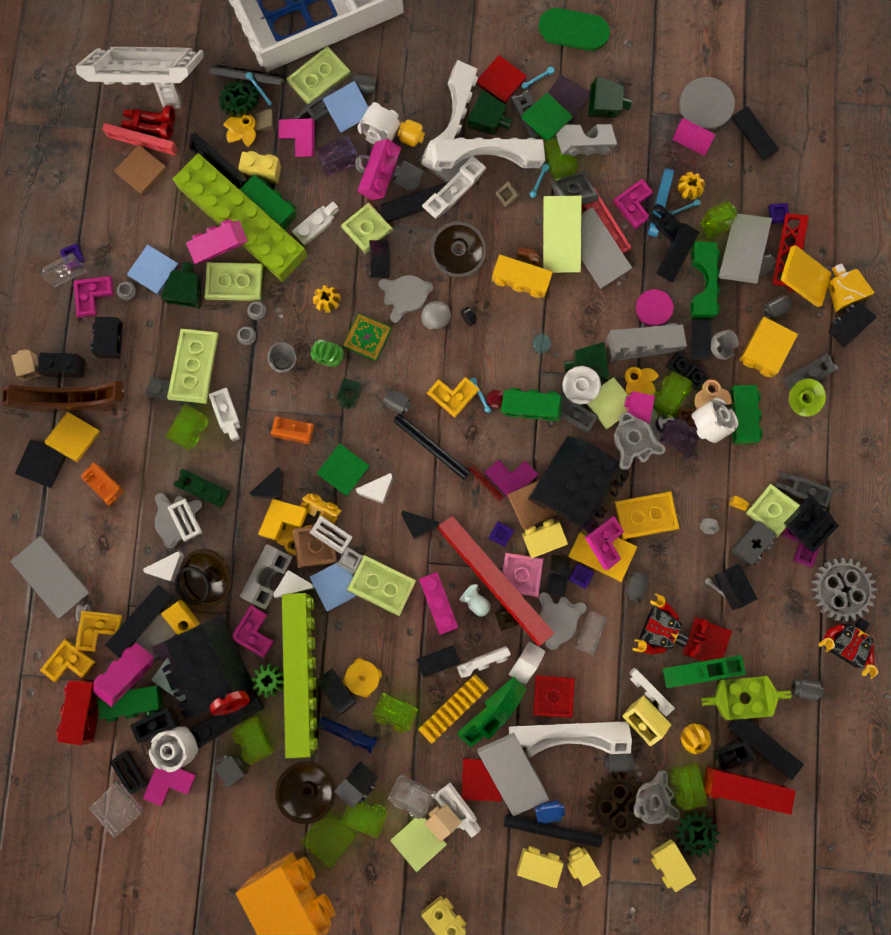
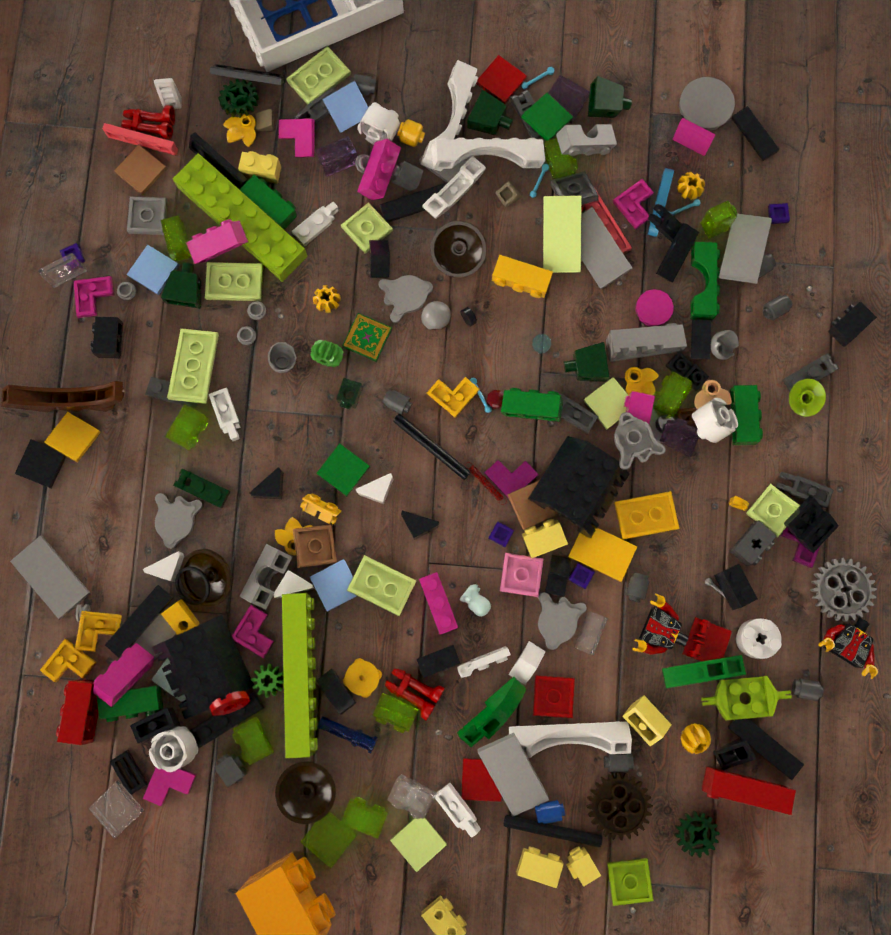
tan brick [11,350,42,381] -> none
black brick [38,353,85,378] -> none
white slope [76,47,204,85] -> none
orange hinge [81,462,125,506] -> none
white tile [167,499,202,542] -> none
medium azure hinge [246,72,272,106] -> none
yellow tile [258,499,308,541] -> none
orange hinge [271,416,315,445] -> none
white tile [309,516,352,554] -> none
black brick [334,761,378,808] -> none
light grey tile [337,547,363,574] -> none
yellow gear [418,674,489,744] -> none
tan brick [425,804,462,842] -> none
red tile [437,516,555,647] -> none
dark brown tile [494,608,519,631] -> none
dark orange arm [517,247,541,266] -> none
green tile [538,8,610,51] -> none
white tile [562,366,601,404] -> none
dark pink tile [585,516,624,570] -> none
white hinge [629,668,675,716] -> none
light grey tile [634,770,680,824] -> none
light yellow brick [651,839,696,892] -> none
clear neon green brick [670,763,708,810] -> none
light grey plate [700,518,720,534] -> none
yellow brick [739,317,798,378] -> none
red fence [772,213,809,292] -> none
yellow tile [781,246,832,307] -> none
yellow torso [828,264,874,312] -> none
none -> light grey tile [127,197,168,235]
none -> clear neon green brick [160,215,192,262]
none -> red piece [385,668,445,721]
none -> lime tile [607,858,654,906]
none -> white brick [736,618,782,659]

